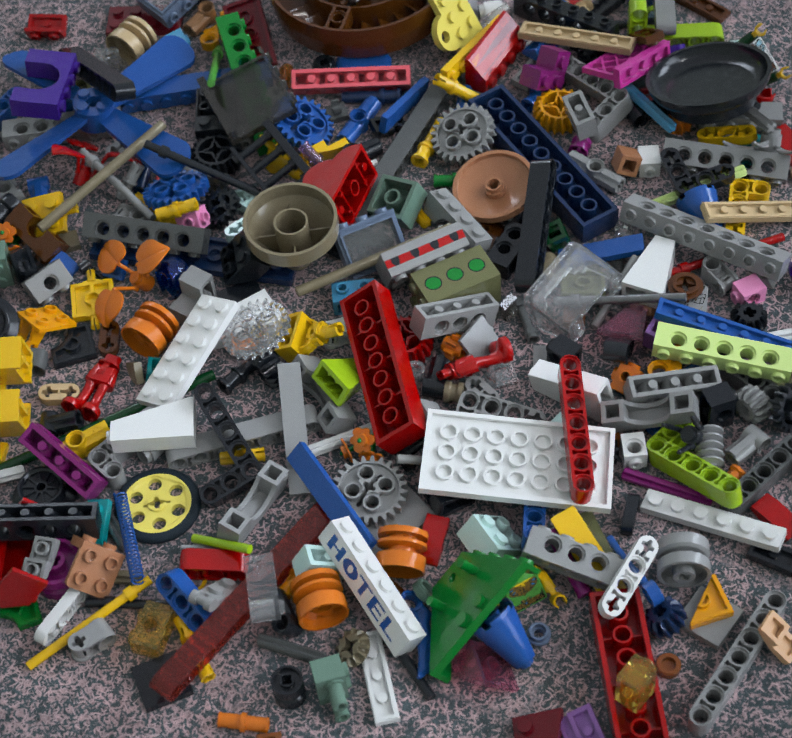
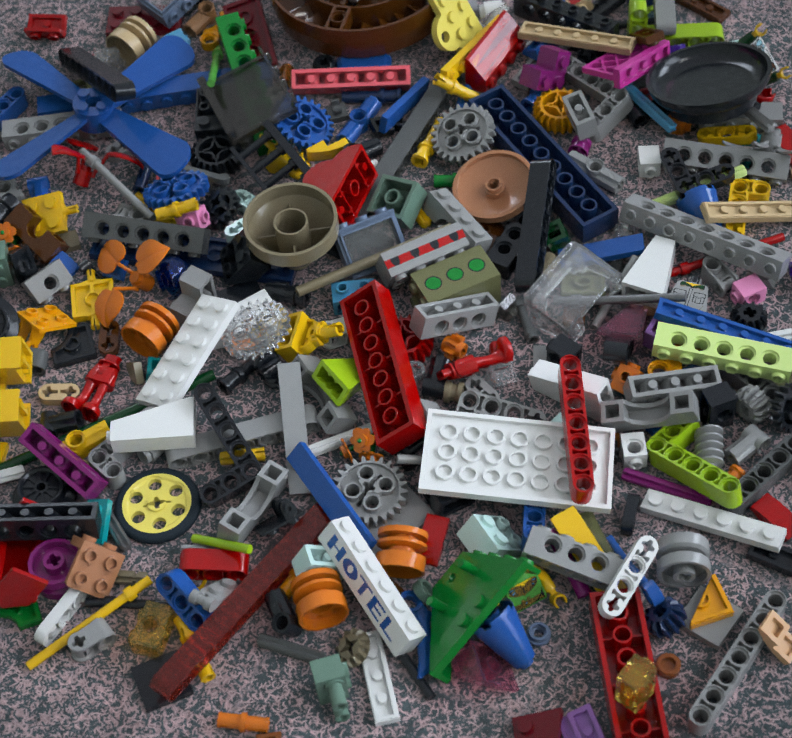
dark purple arch [9,49,80,120] -> none
light grey slope [22,535,61,580] -> none
dark tan piece [36,120,167,233] -> none
blue piece [113,492,144,585] -> none
light grey axle [115,161,145,201] -> none
black bar [143,140,261,196] -> none
clear door [243,552,286,624] -> none
black wheel [270,665,307,710] -> none
clear purple pin [298,141,324,167] -> none
light grey piece [458,315,499,357] -> none
nougat brick [611,145,642,178] -> none
black plant [661,415,704,455] -> none
reddish brown gear [667,272,704,303] -> none
none -> black hinge [252,497,305,537]
none -> black axle [264,281,311,308]

